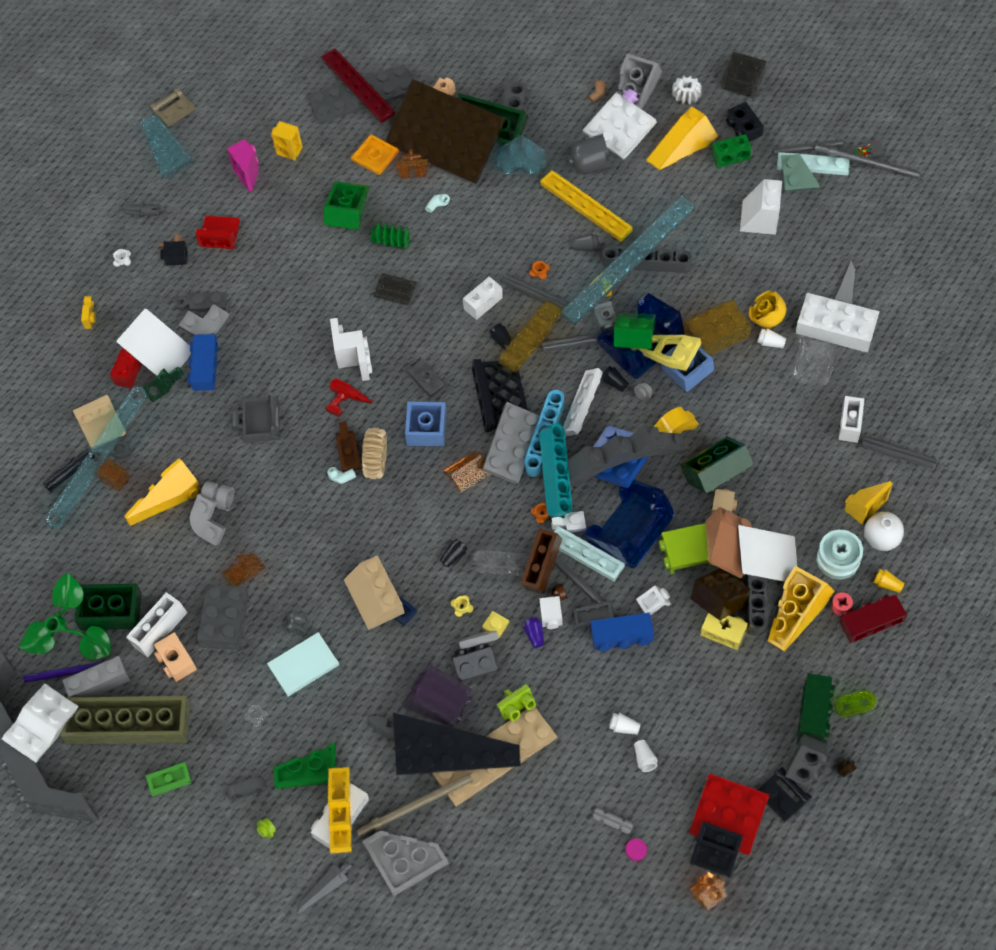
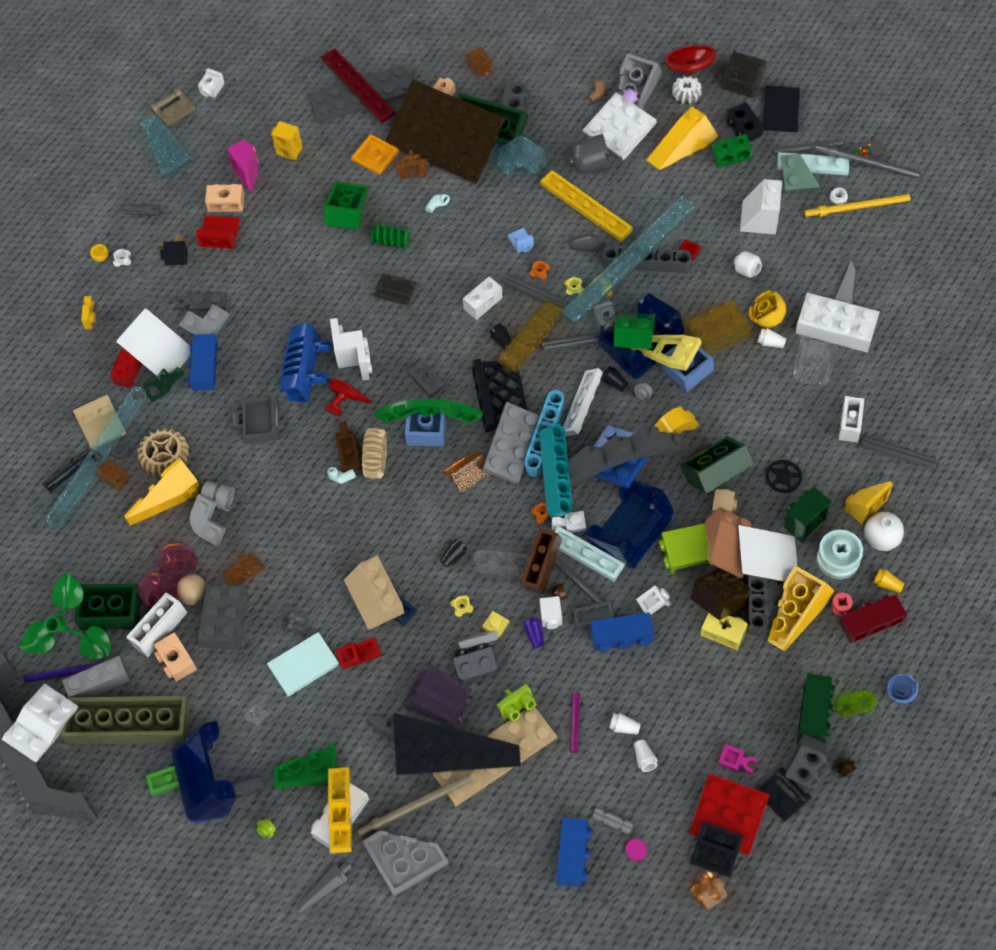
none -> yellow tile [90,244,109,262]
none -> tan gear [137,427,189,476]
none -> clear pink cylinder [137,571,177,609]
none -> clear pink cylinder [157,541,198,581]
none -> clear blue windscreen [172,721,236,822]
none -> tan hair [176,574,206,605]
none -> white brick [198,68,224,98]
none -> light nougat brick [205,184,244,212]
none -> blue piece [280,323,333,403]
none -> red slope [336,637,382,669]
none -> green tile [374,399,482,424]
none -> clear orange brick [466,47,492,77]
none -> light blue bracket [508,227,534,253]
none -> blue brick [556,818,592,888]
none -> light yellow plate [564,277,584,295]
none -> magenta bar [570,692,580,753]
none -> red dish [665,45,717,74]
none -> red tile [678,239,701,262]
none -> dark pink plate [718,744,757,774]
none -> white head [734,251,762,278]
none -> black tile [763,85,800,133]
none -> black wheel [766,460,802,493]
none -> dark green brick [784,487,832,542]
none -> yellow bar [804,194,910,217]
none -> white plate [830,187,848,205]
none -> medium blue hair [887,674,919,705]

